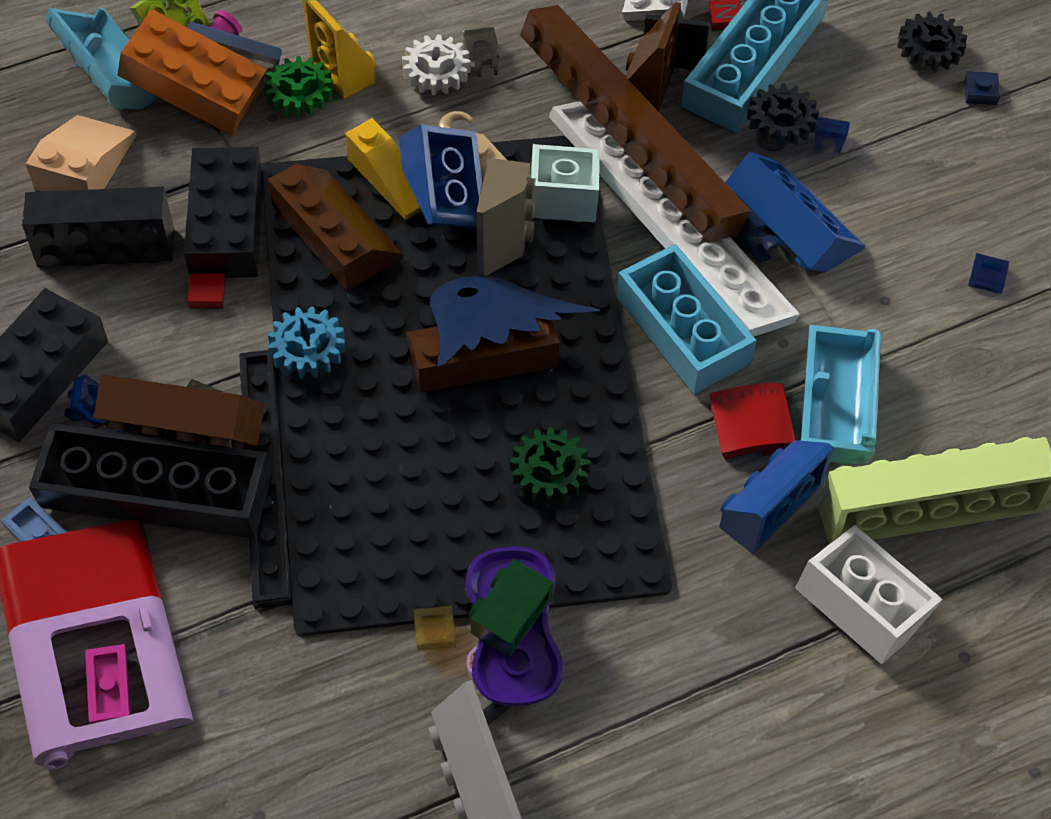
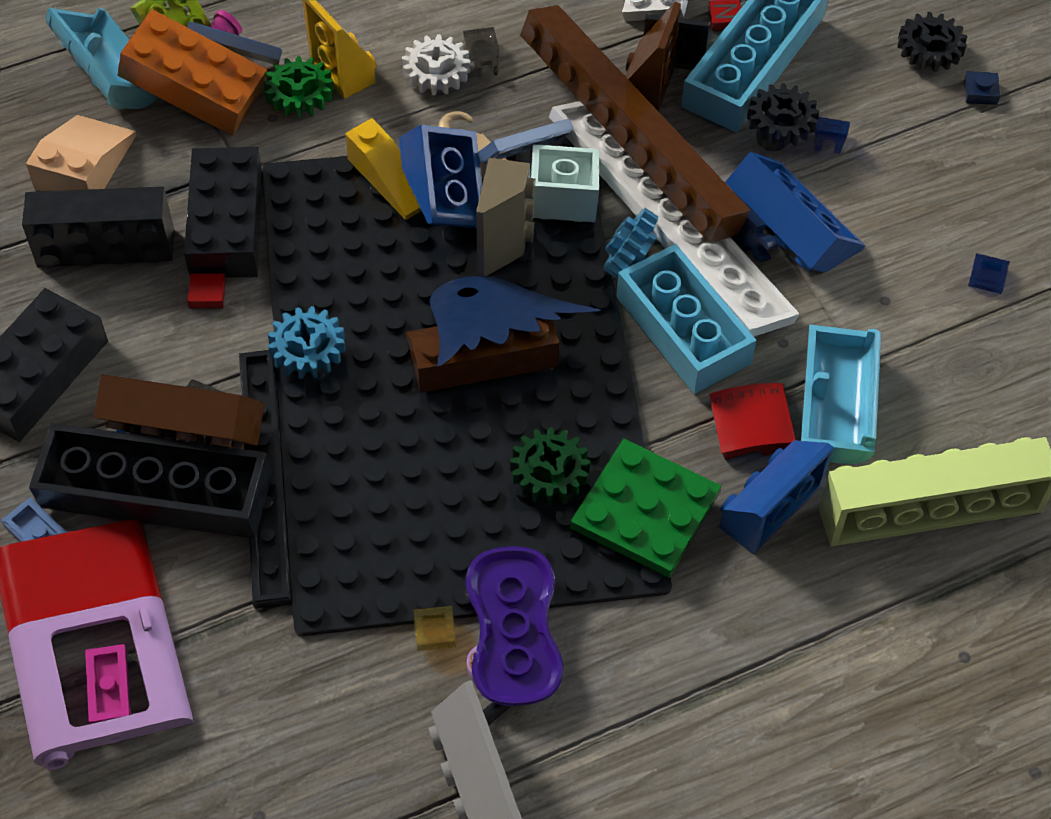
clear blue tile [64,374,104,425] -> none
reddish brown slope [268,164,403,291] -> none
dark green brick [469,559,553,658] -> none
white slope [795,525,942,664] -> none
none -> medium blue tile [477,118,574,164]
none -> green plate [570,438,722,578]
none -> dark azure gear [603,208,659,278]

